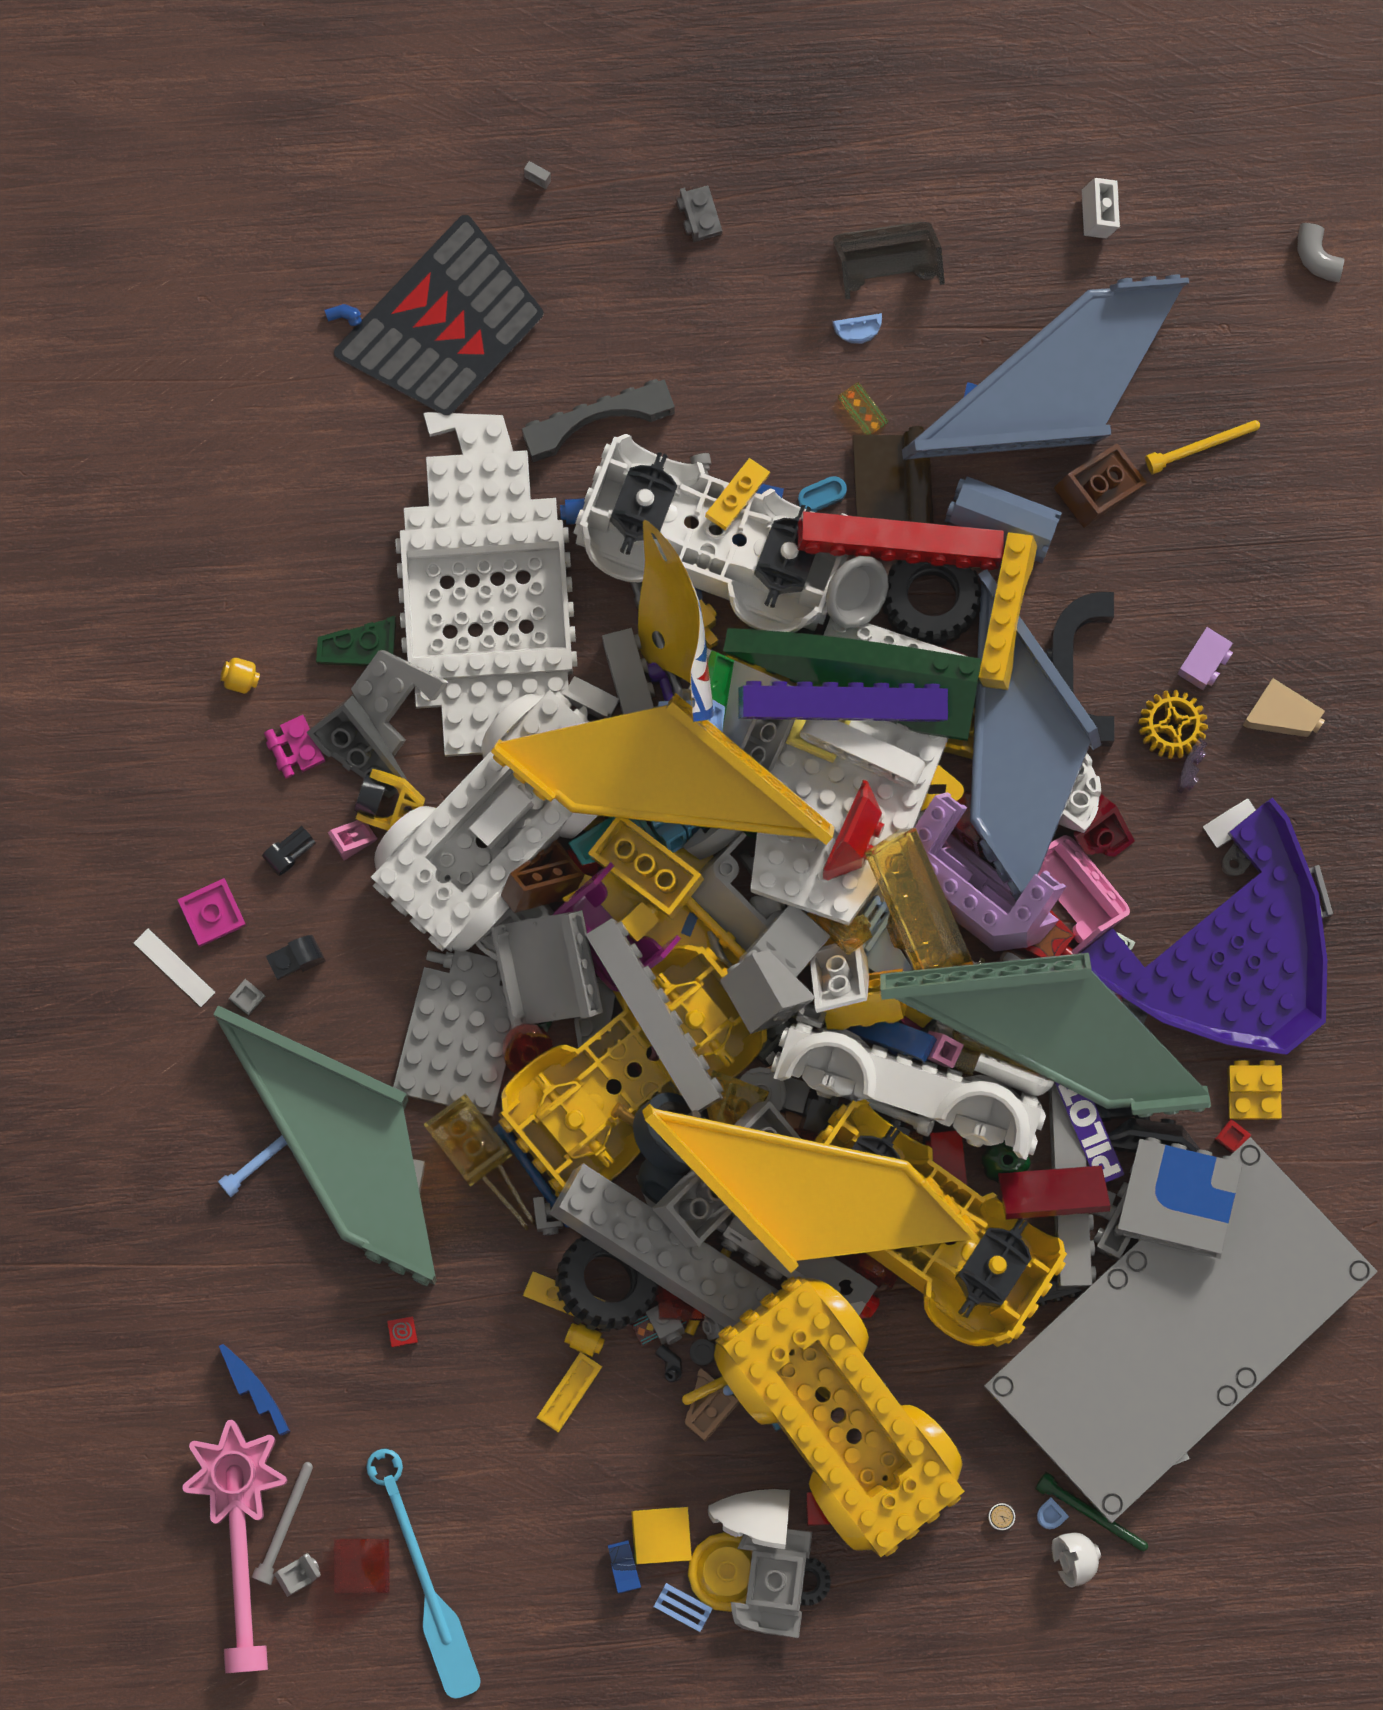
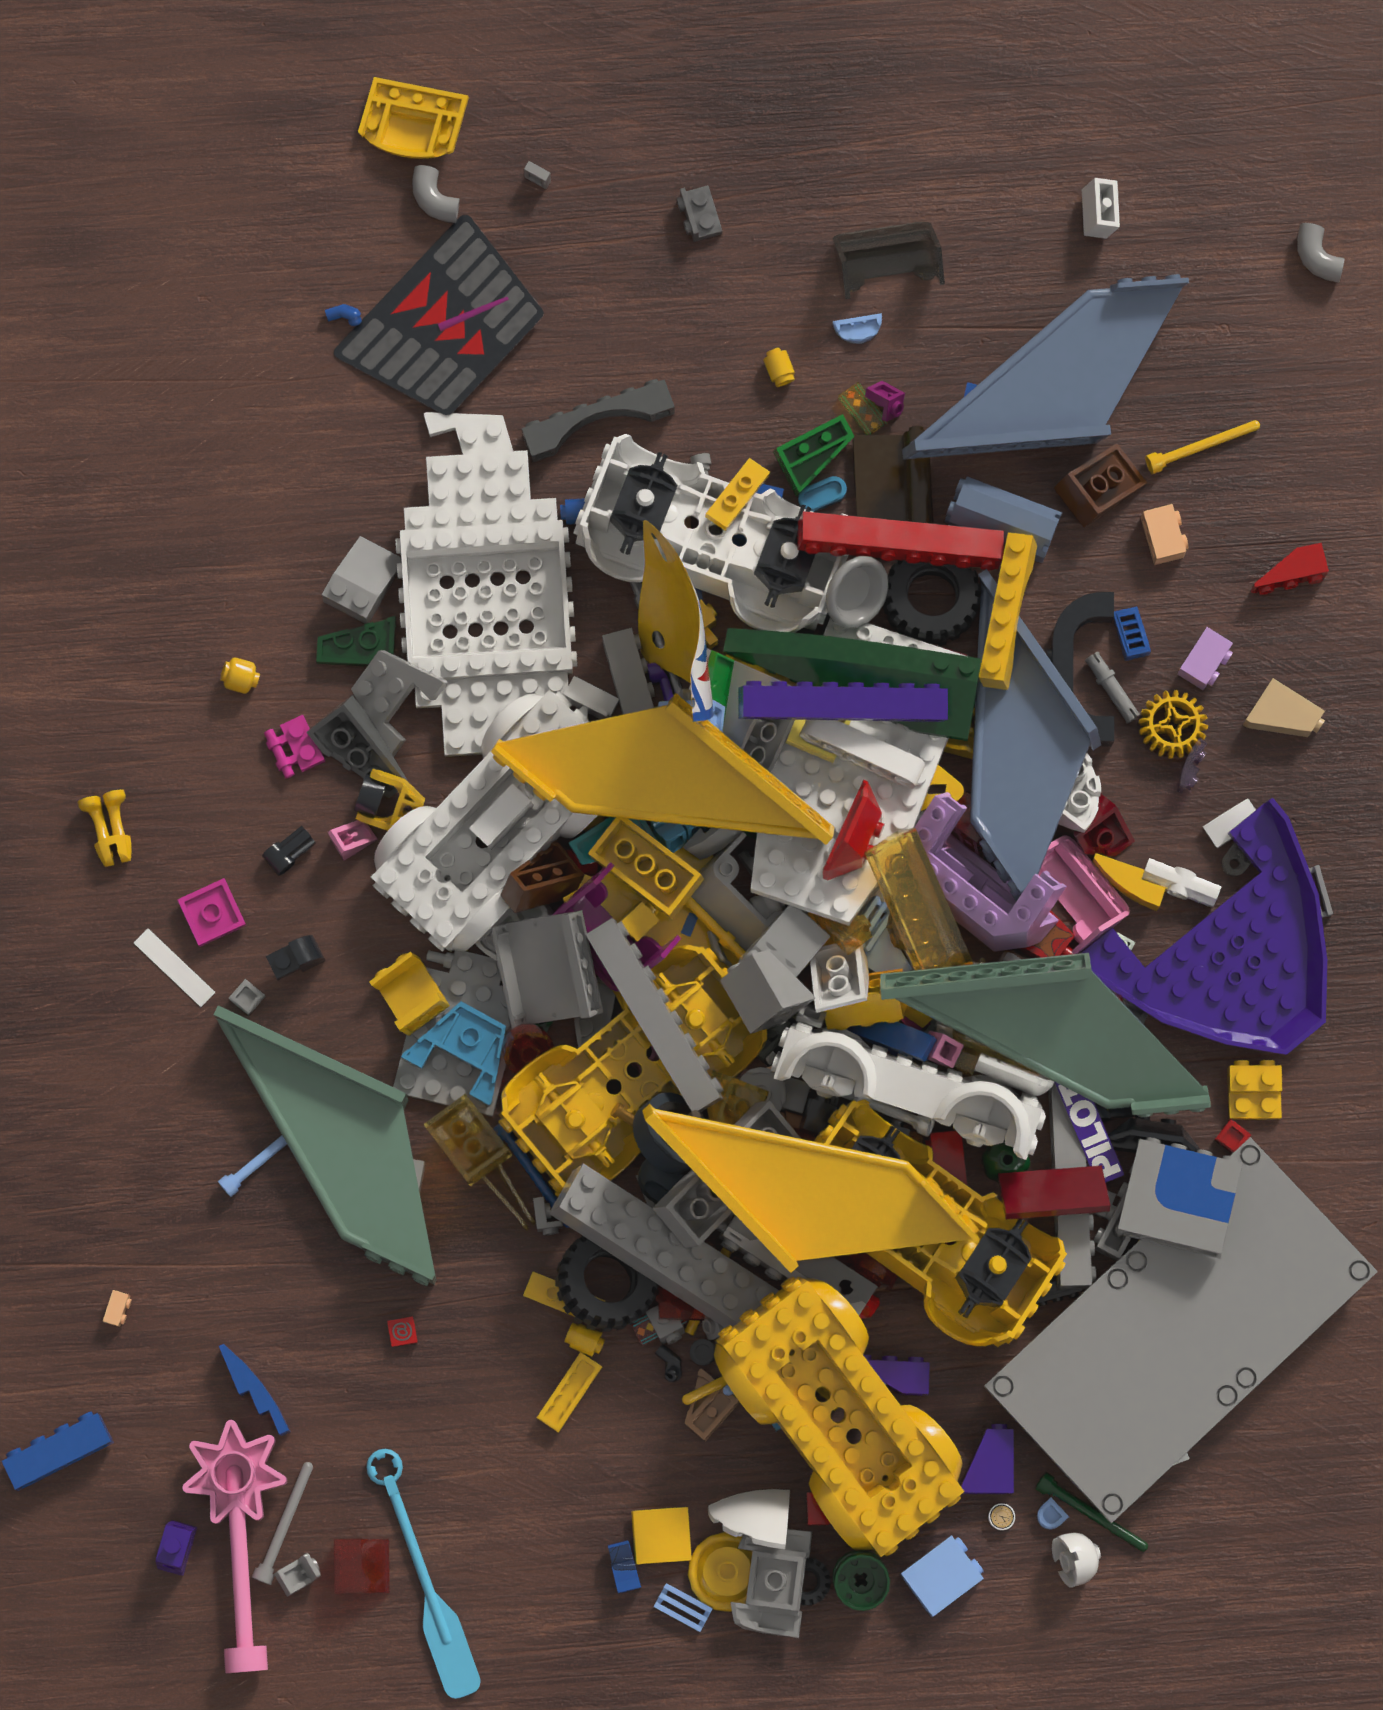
none -> blue brick [2,1412,114,1491]
none -> yellow piece [78,790,131,867]
none -> light nougat piece [103,1290,132,1327]
none -> dark purple torso [155,1520,197,1576]
none -> light grey slope [322,536,402,624]
none -> yellow slope [358,77,469,159]
none -> yellow panel [369,952,450,1036]
none -> dark azure wing [401,1001,506,1107]
none -> light grey cylinder [412,165,460,223]
none -> magenta bar [438,297,509,331]
none -> yellow brick [763,348,795,387]
none -> green wedge [773,414,855,497]
none -> dark green wheel [832,1550,890,1611]
none -> dark purple slope [863,1355,930,1396]
none -> magenta bracket [865,381,905,422]
none -> light blue brick [900,1535,984,1617]
none -> dark purple slope [960,1424,1014,1494]
none -> light grey pin [1085,652,1141,724]
none -> yellow slope [1092,853,1166,911]
none -> blue slope [1114,606,1151,661]
none -> light nougat brick [1141,504,1189,565]
none -> white piece [1142,858,1221,908]
none -> red slope [1251,542,1329,595]

